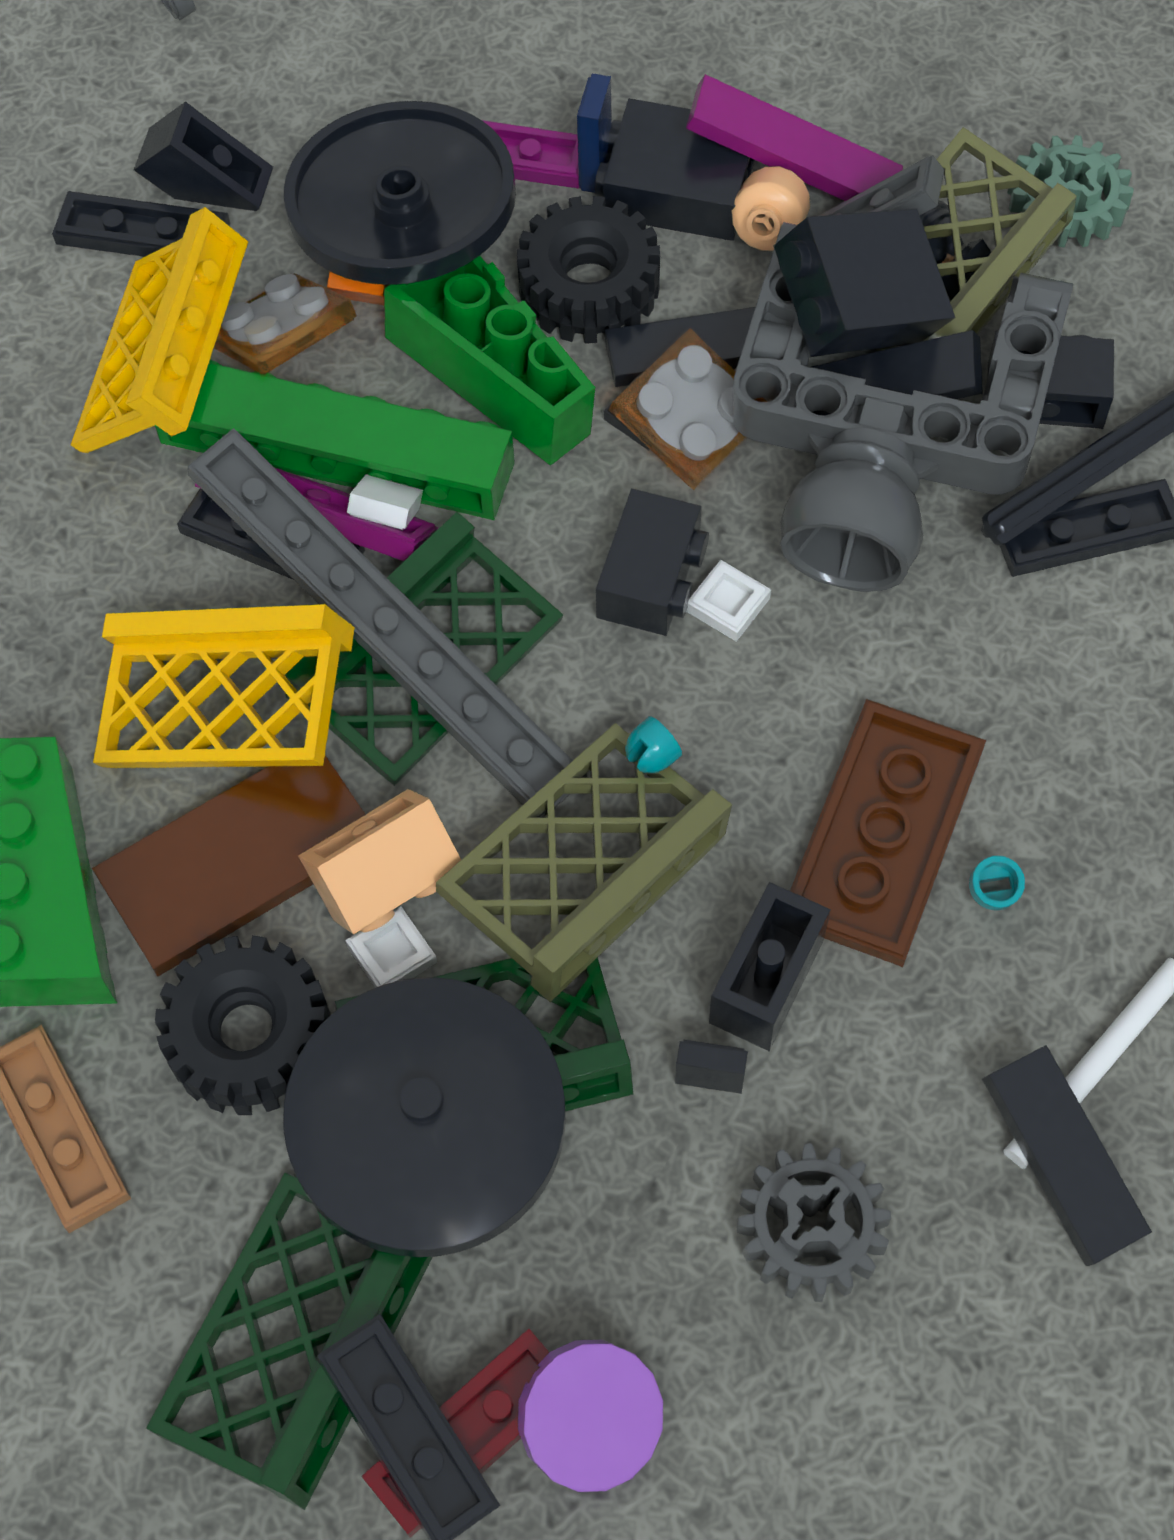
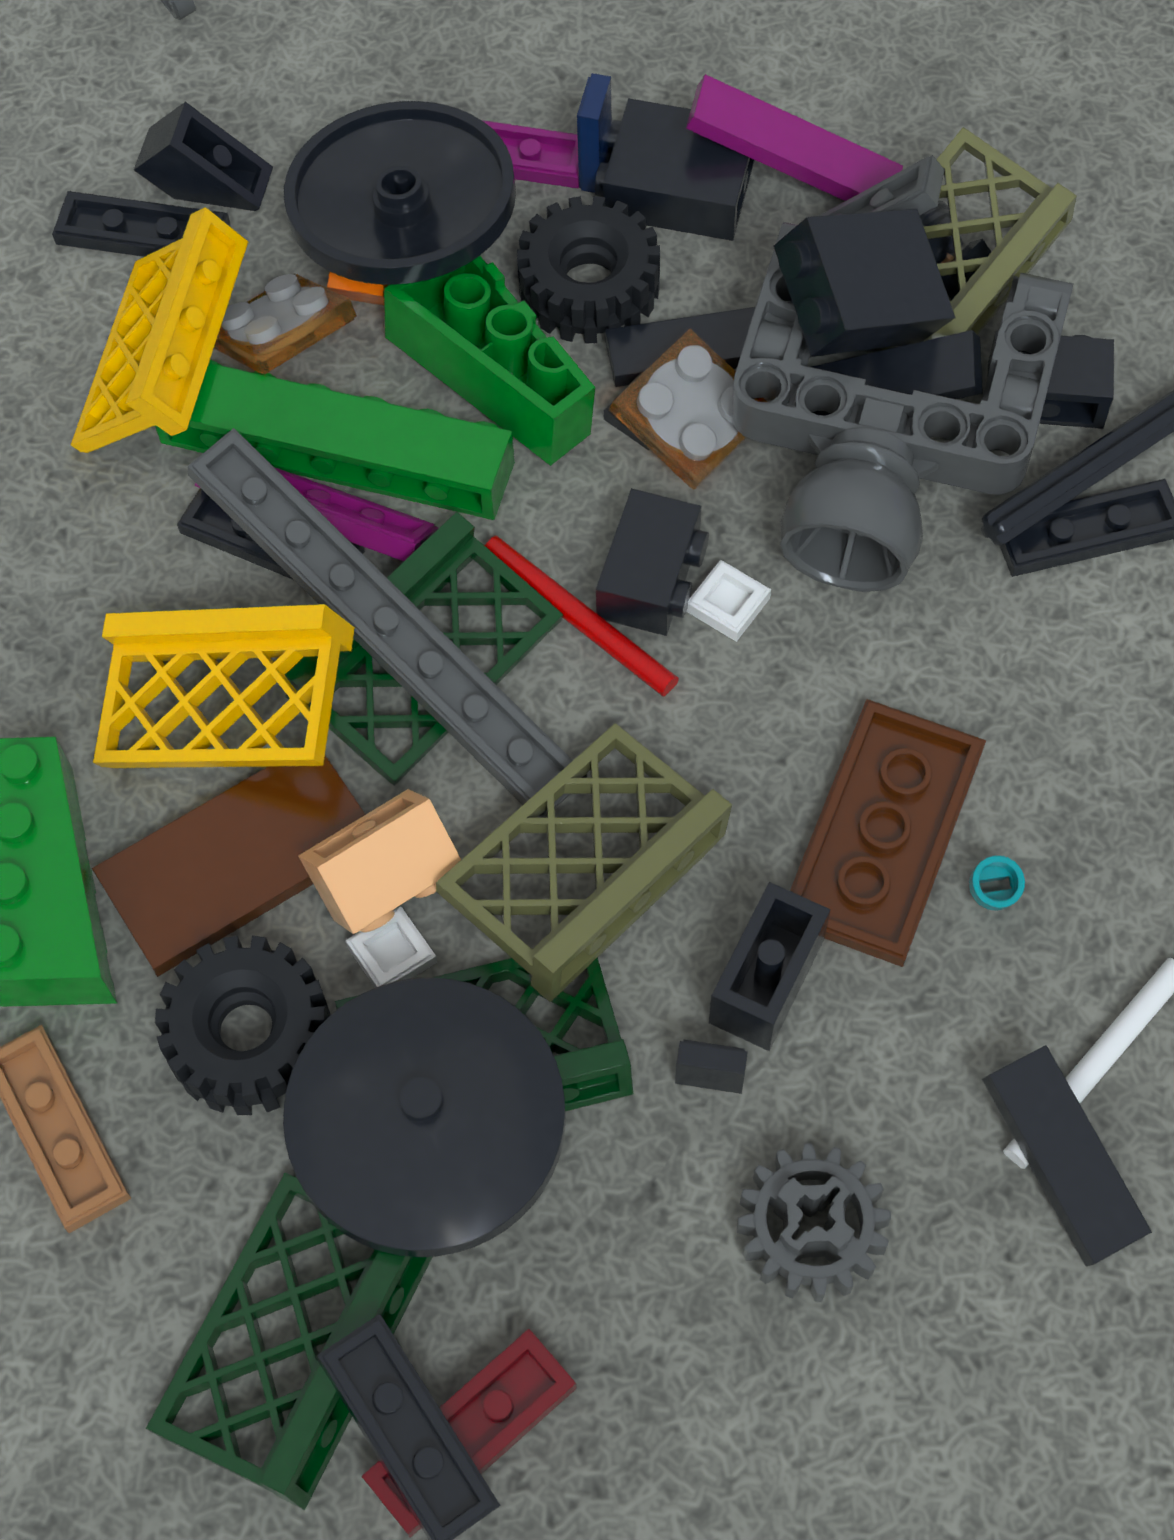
white tile [347,474,423,530] -> none
medium lavender tile [518,1340,663,1492] -> none
teal hinge [625,716,682,774] -> none
light nougat head [732,166,810,251] -> none
sand green gear [1007,135,1134,247] -> none
none -> red bar [485,536,679,697]

